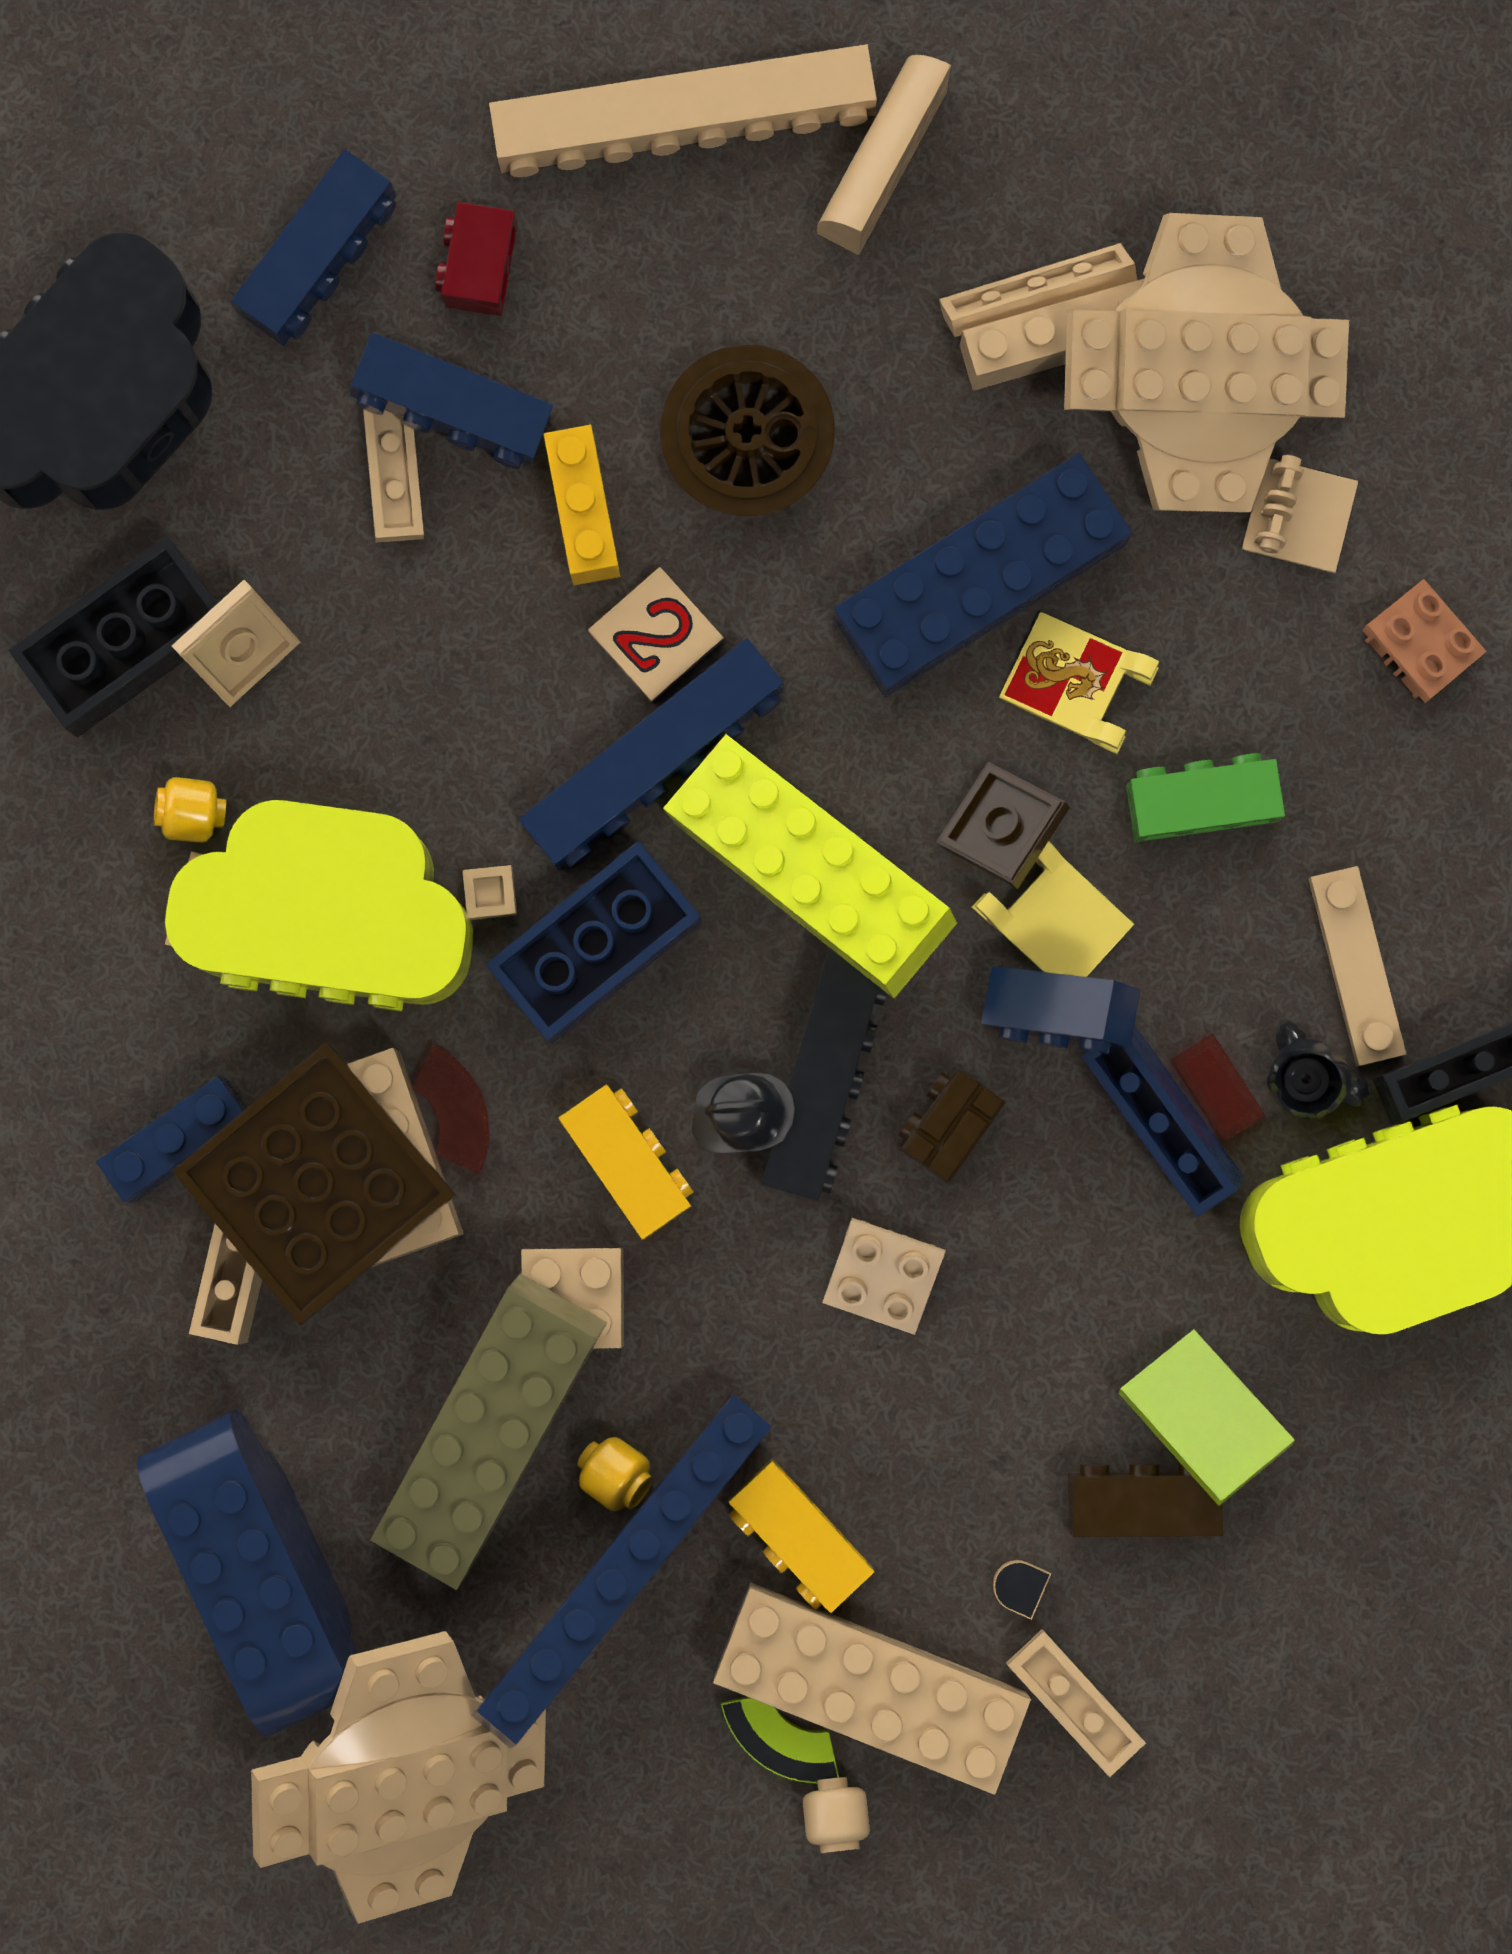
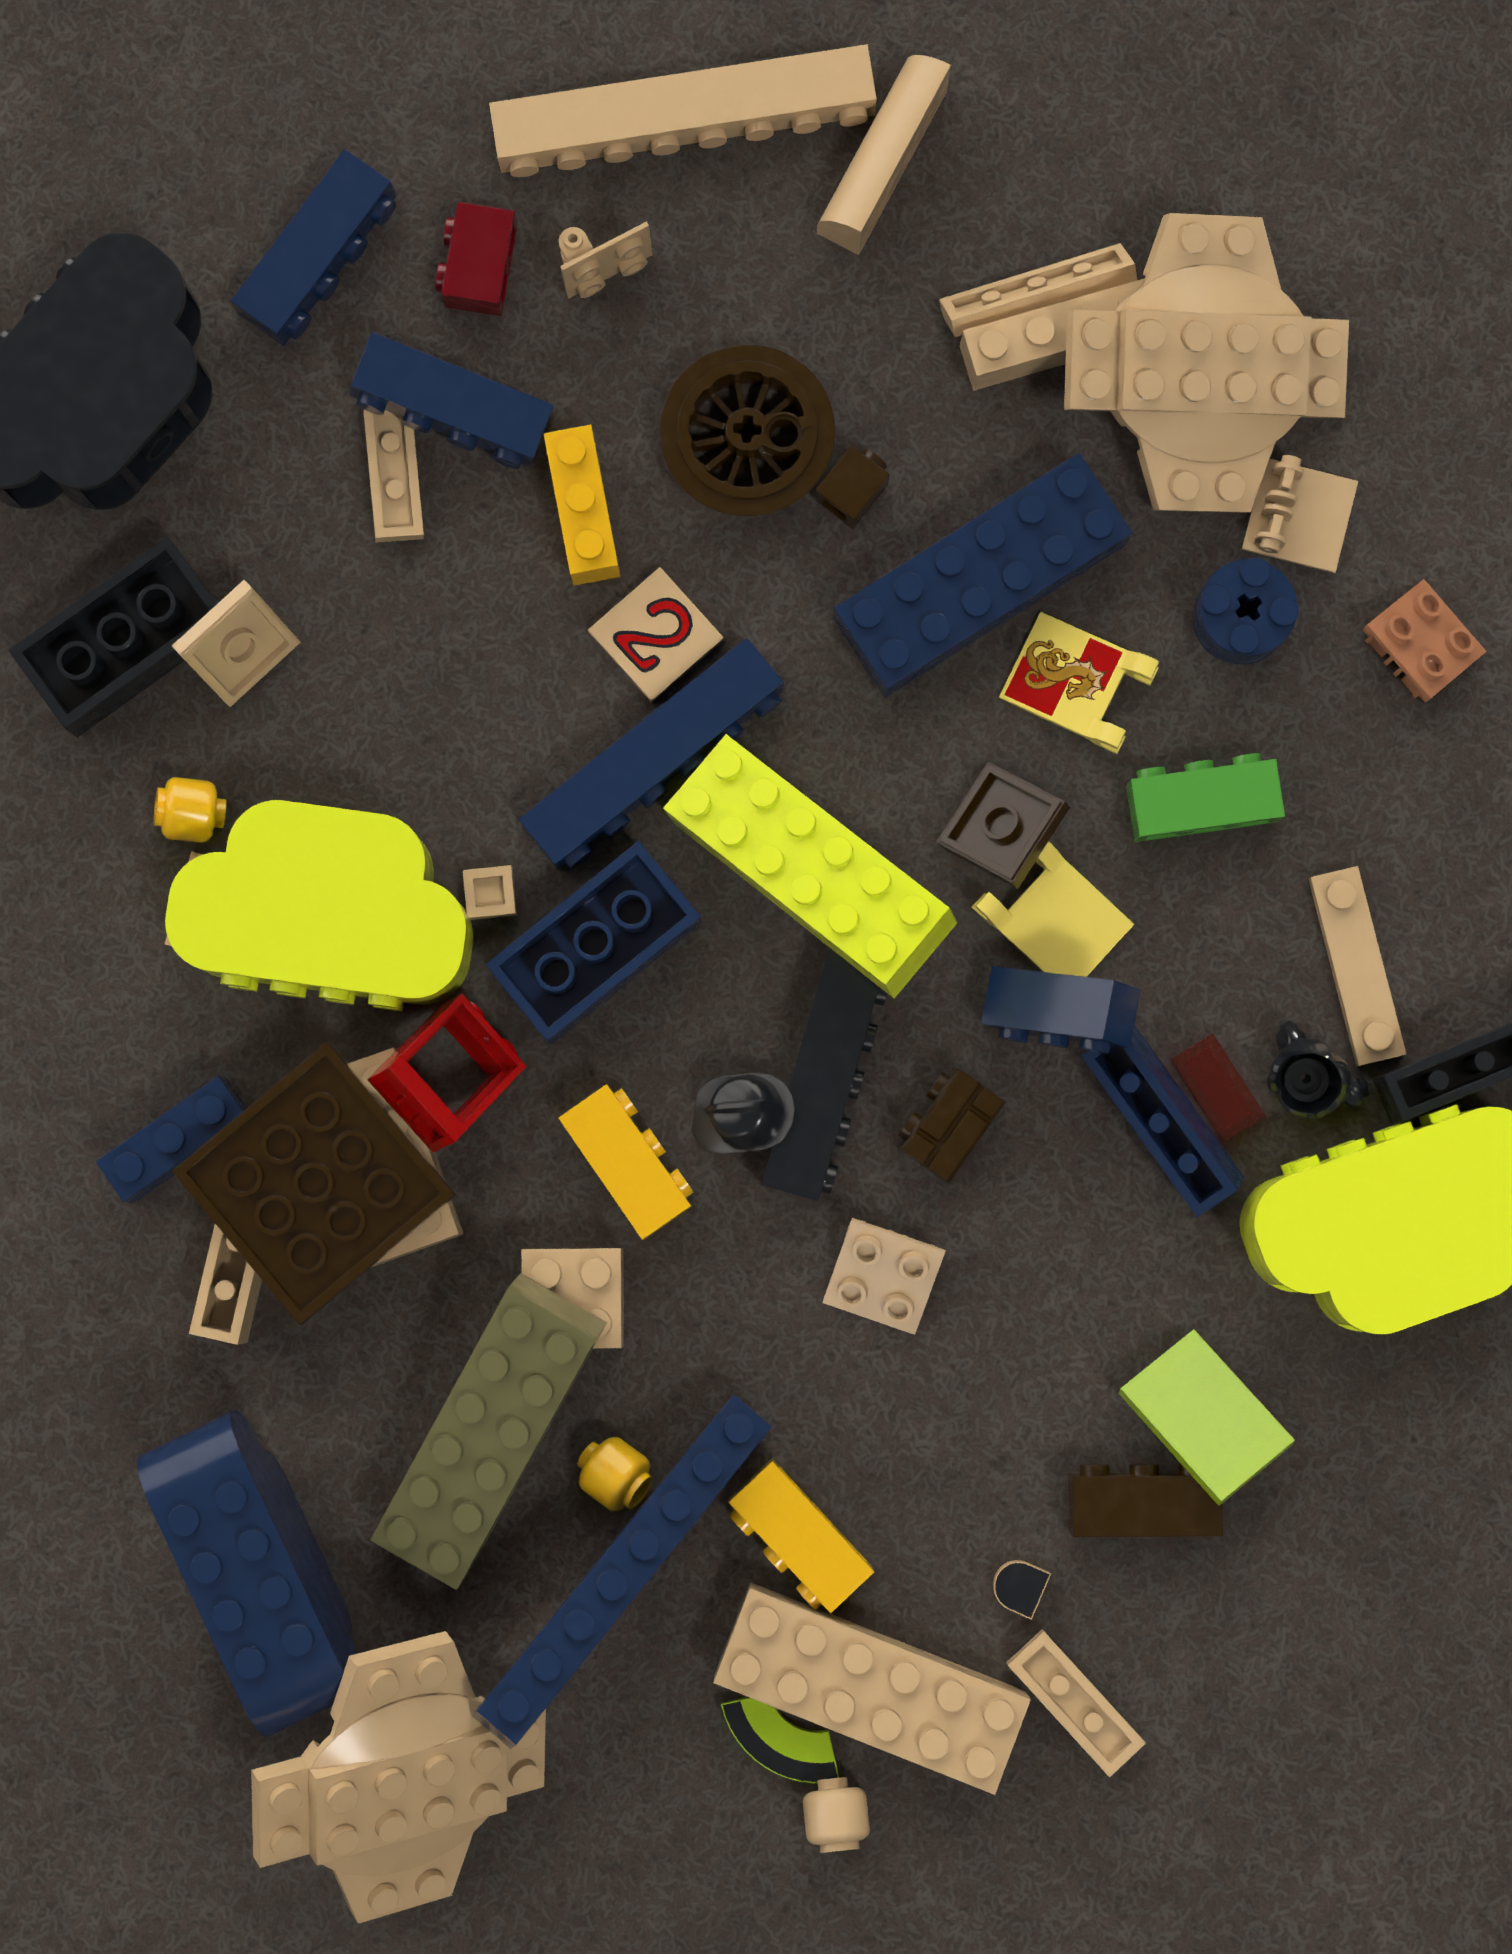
clear red tile [412,1045,490,1174] -> none
none -> red window [367,993,527,1153]
none -> tan hinge [559,221,652,299]
none -> dark brown brick [815,445,890,529]
none -> dark blue brick [1193,558,1299,664]

